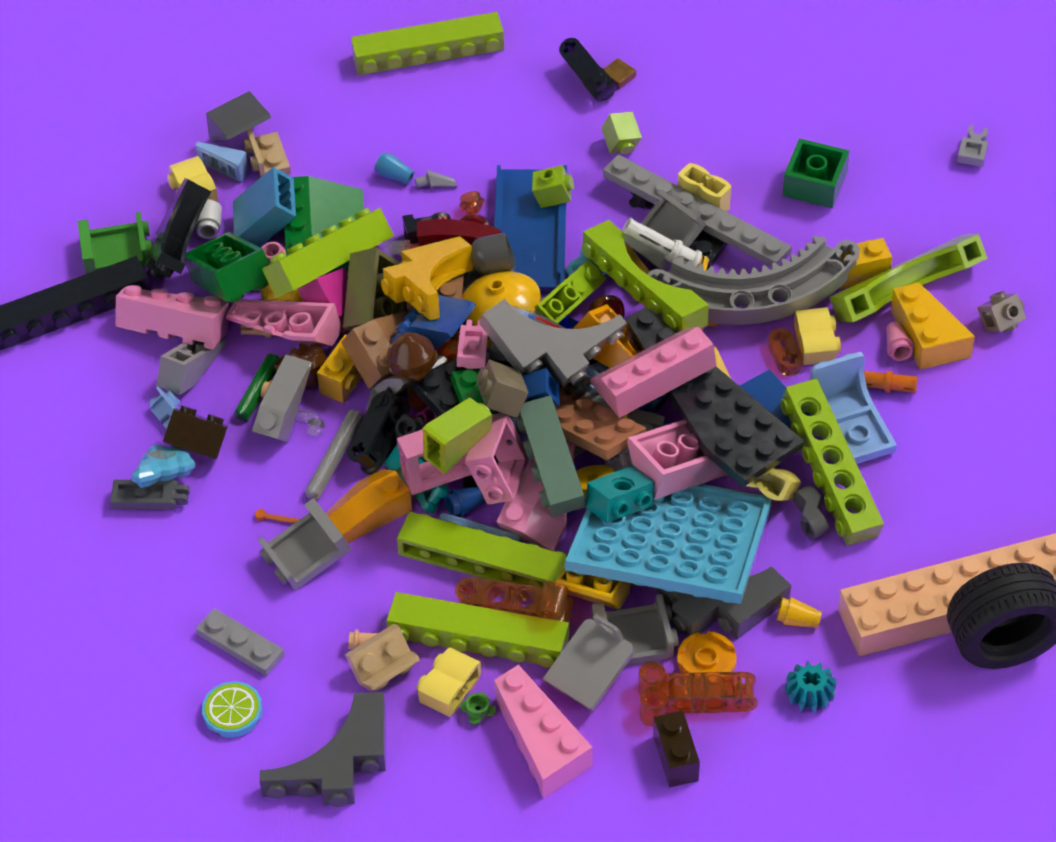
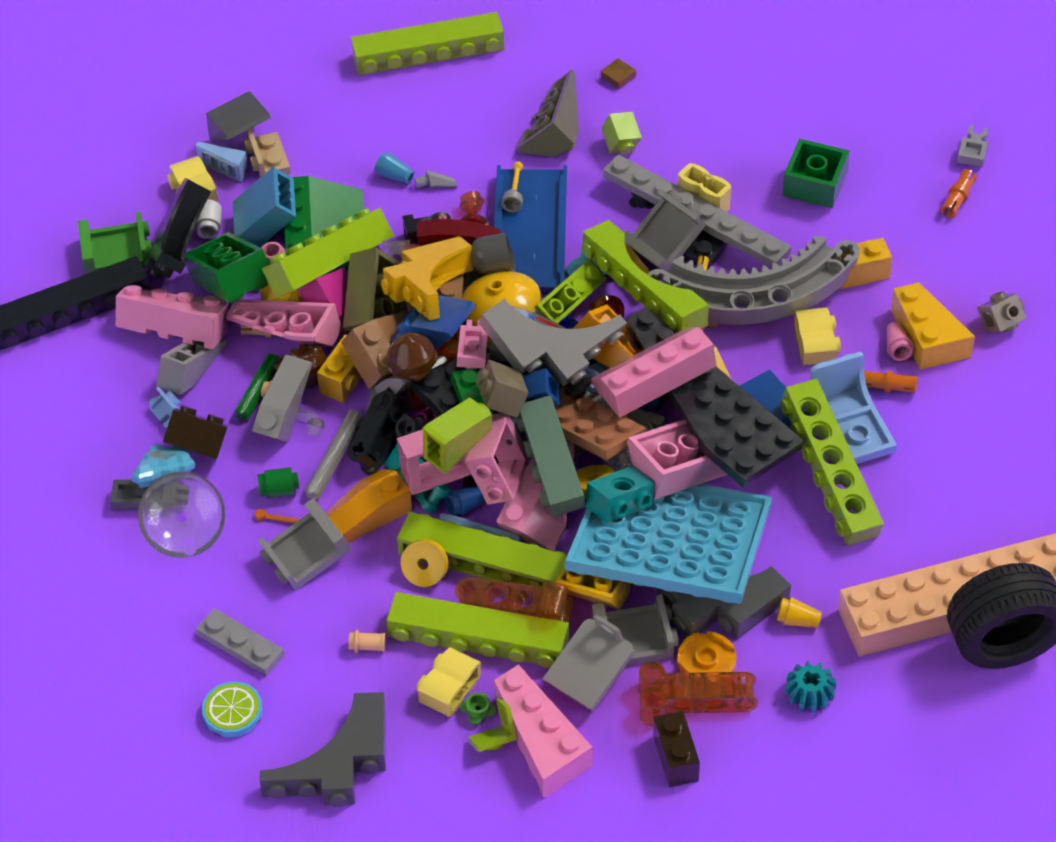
tan bracket [345,624,420,691] -> none
lime brick [532,165,574,208] -> none
black piece [559,37,617,103] -> none
white pin [622,217,702,268] -> none
light yellow brick [746,467,801,501] -> none
clear orange beam [768,328,803,376] -> none
dark grey piece [793,485,829,540] -> none
lime arch [829,234,988,322] -> none
none -> clear dish [138,472,225,558]
none -> green brick [257,467,300,499]
none -> yellow piece [400,539,449,587]
none -> lime bracket [468,697,517,752]
none -> light grey hinge [501,161,523,213]
none -> wedge [517,69,579,157]
none -> orange pin [940,169,977,218]

